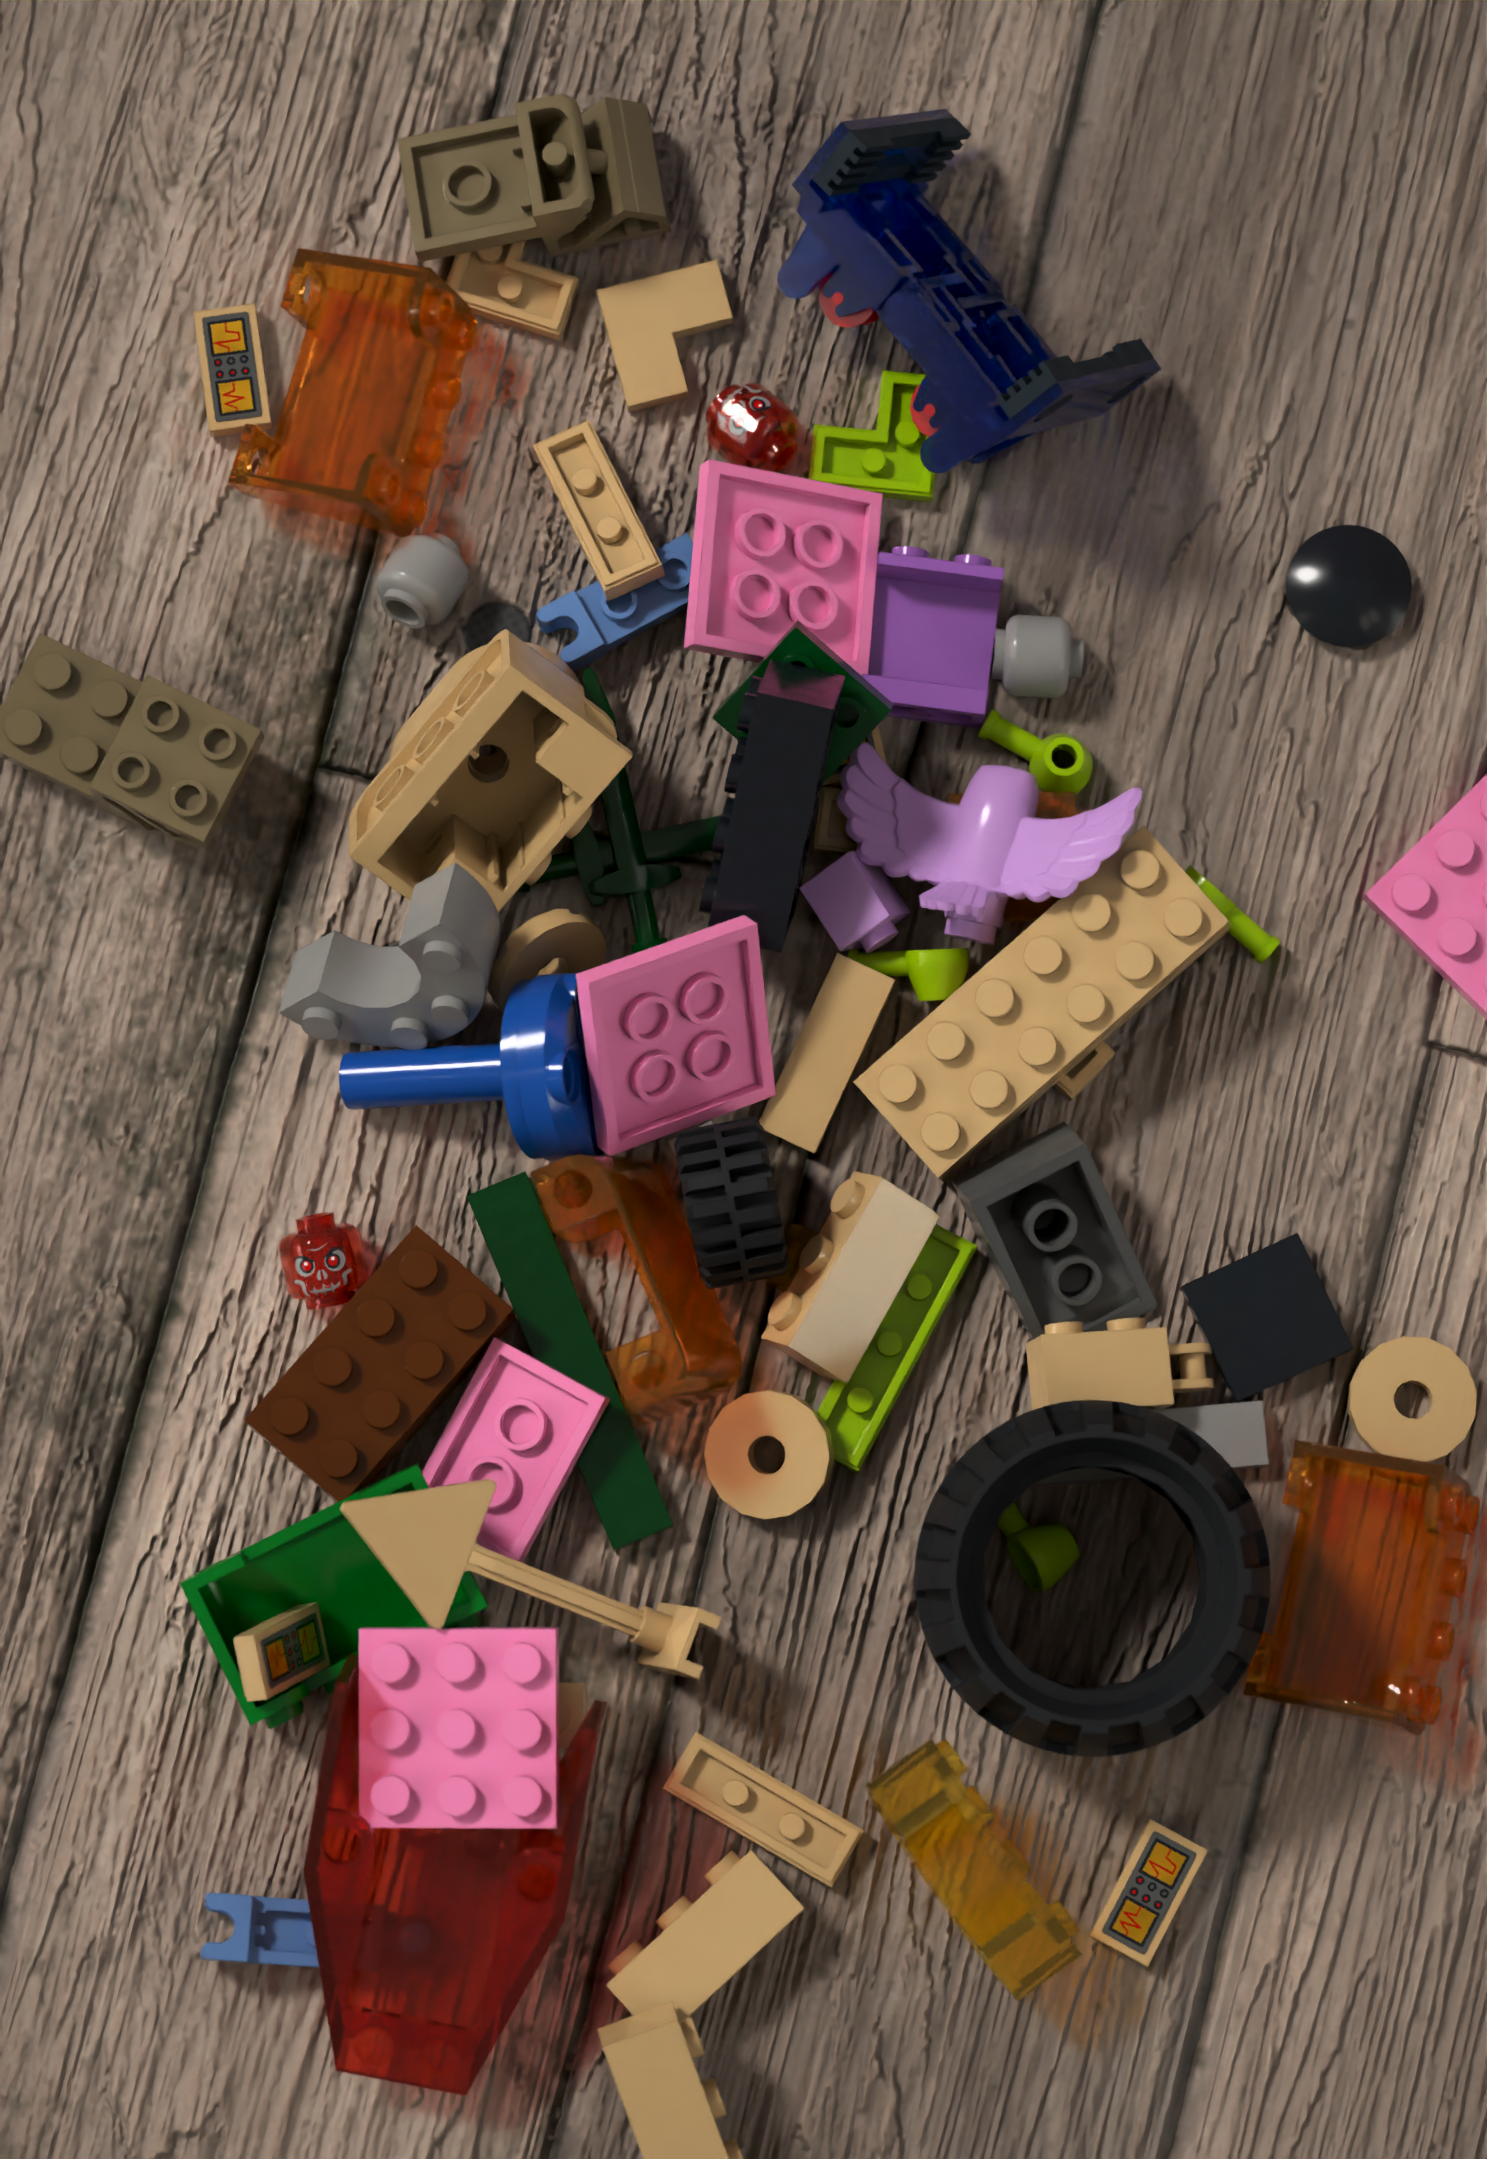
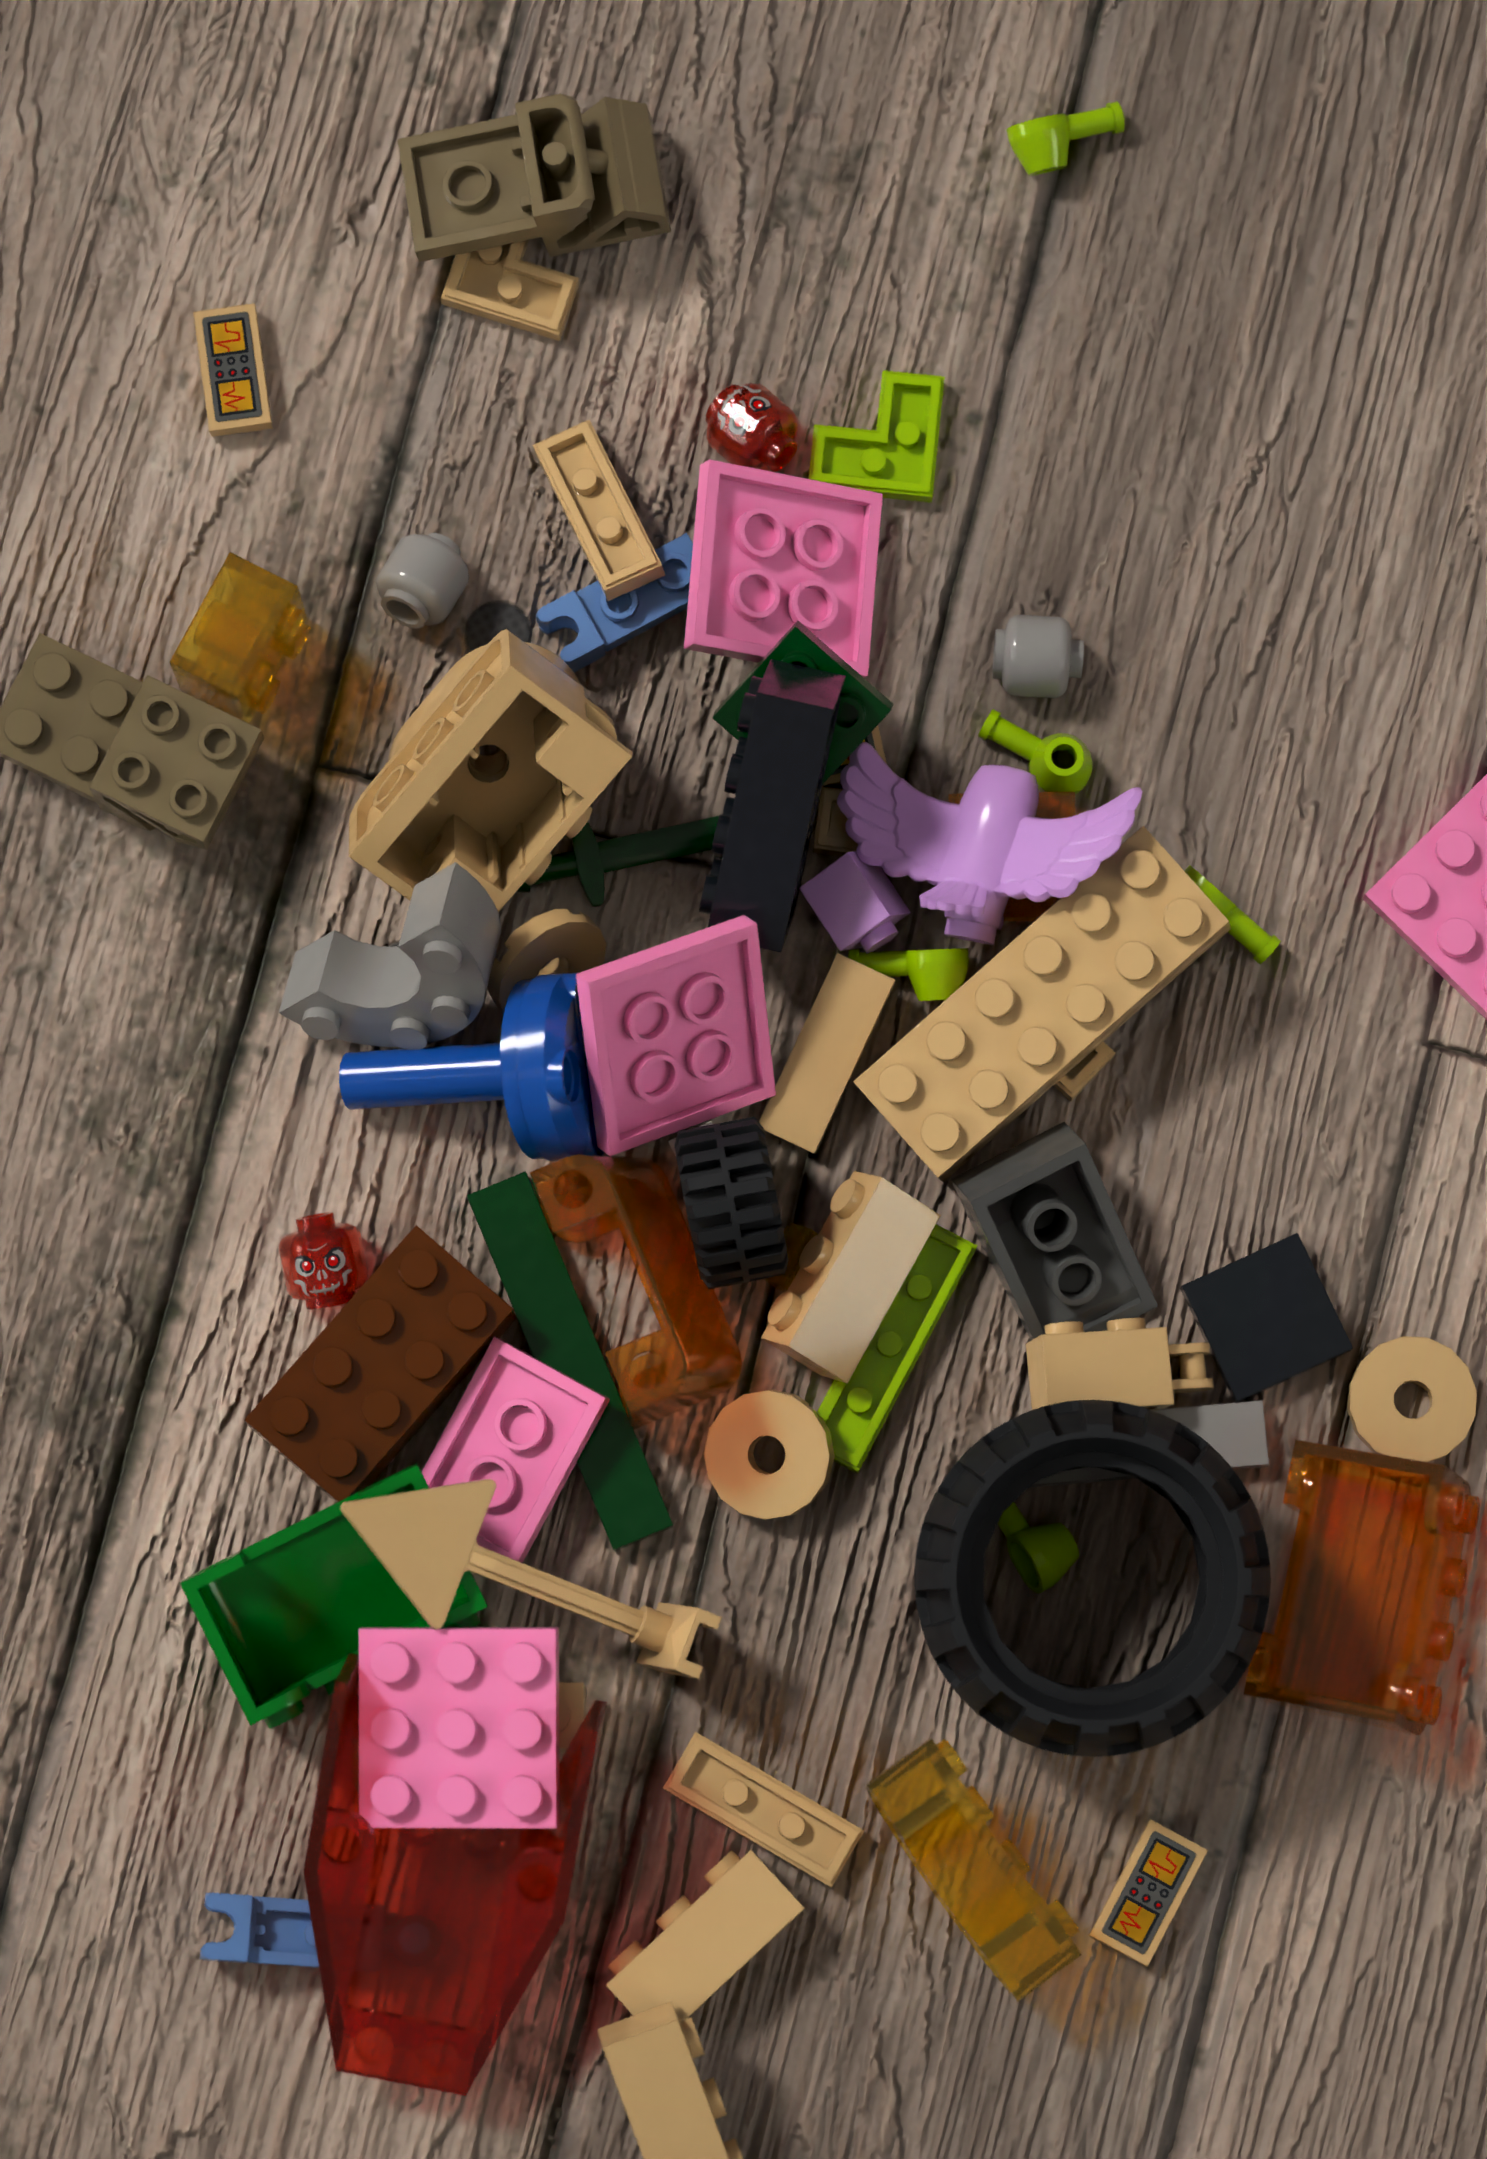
clear orange windscreen [228,248,478,538] -> none
tile [233,1602,330,1702] -> none
dark green sword [583,668,682,954] -> none
tan tile [596,259,733,413] -> none
clear blue container [777,109,1162,473] -> none
medium lavender panel [862,546,1004,729] -> none
black dish [1286,525,1412,650] -> none
none -> clear yellow brick [169,552,310,724]
none -> lime bar [1006,101,1125,176]

